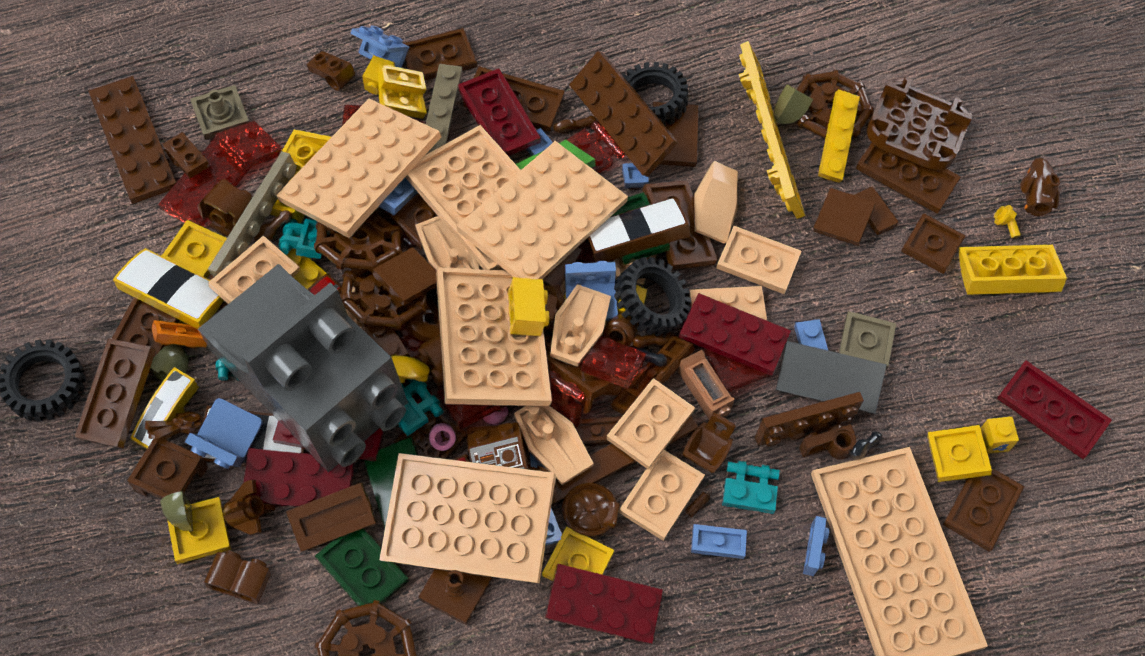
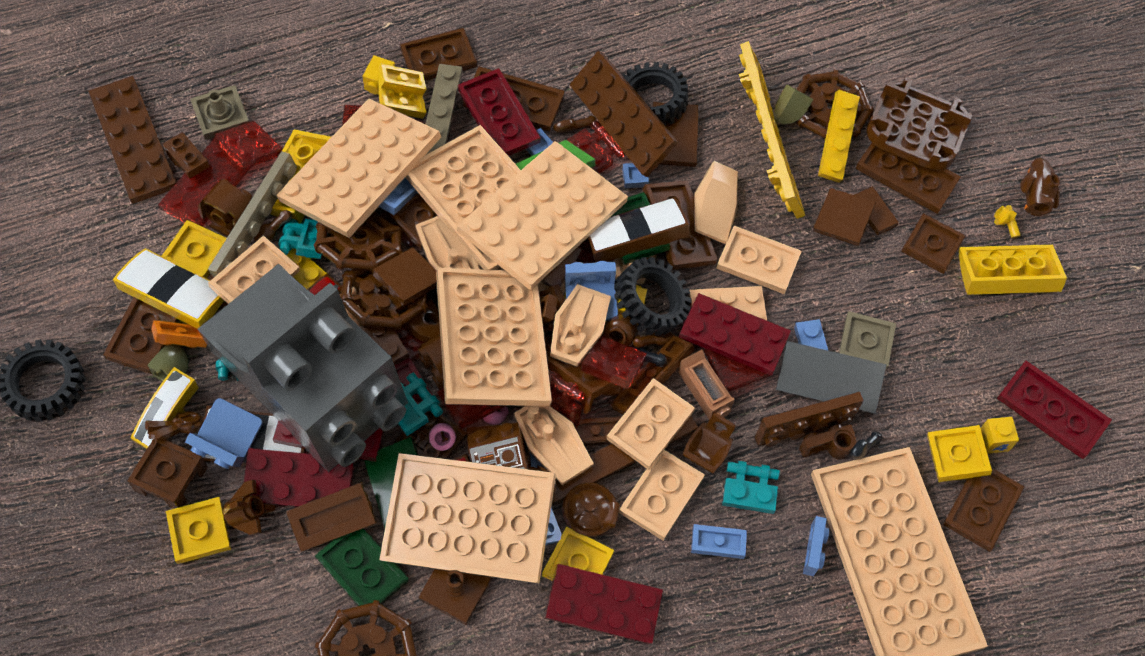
reddish brown plate [74,338,156,449] -> none
olive brick [160,491,193,531] -> none
reddish brown brick [204,550,271,604] -> none
reddish brown plate [306,51,355,91] -> none
medium blue bracket [351,25,409,68] -> none
yellow dish [391,355,430,383] -> none
yellow brick [508,277,549,336] -> none
reddish brown piece [683,489,712,520] -> none

